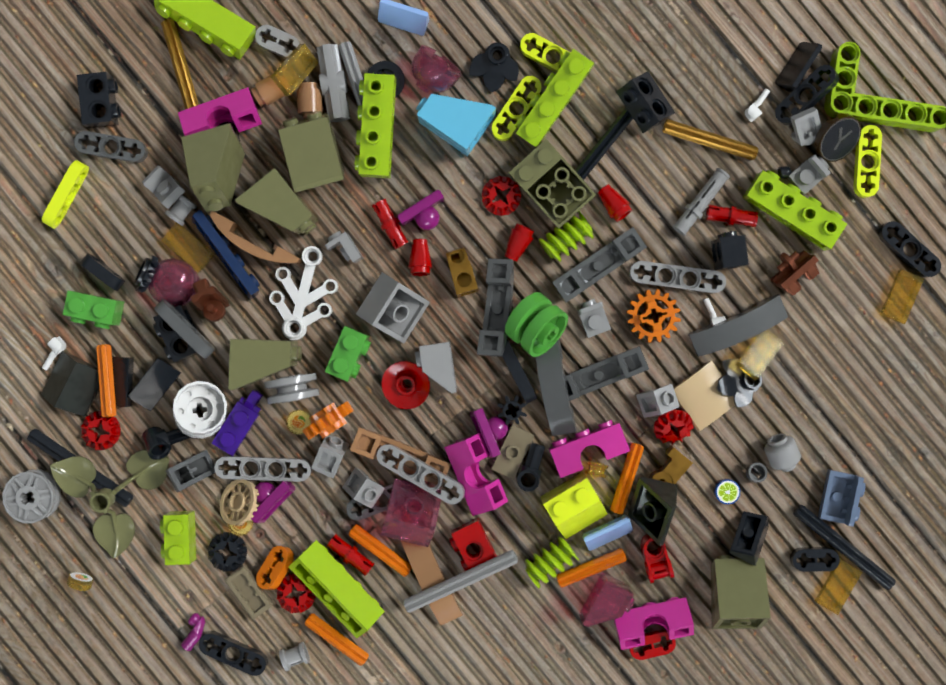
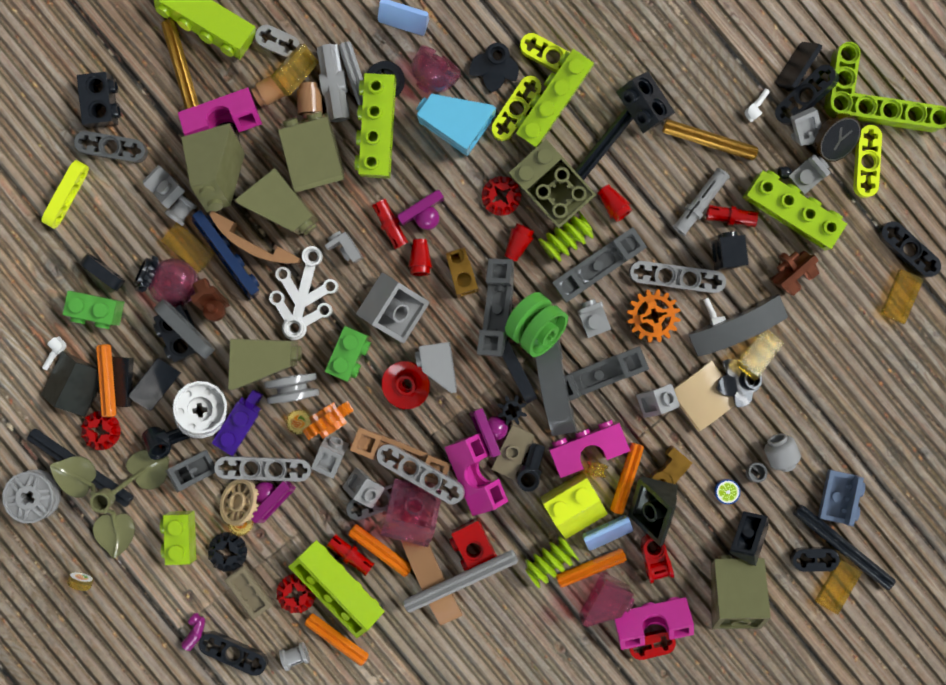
orange beam [256,546,294,590] -> none
red gear [654,410,694,445] -> none

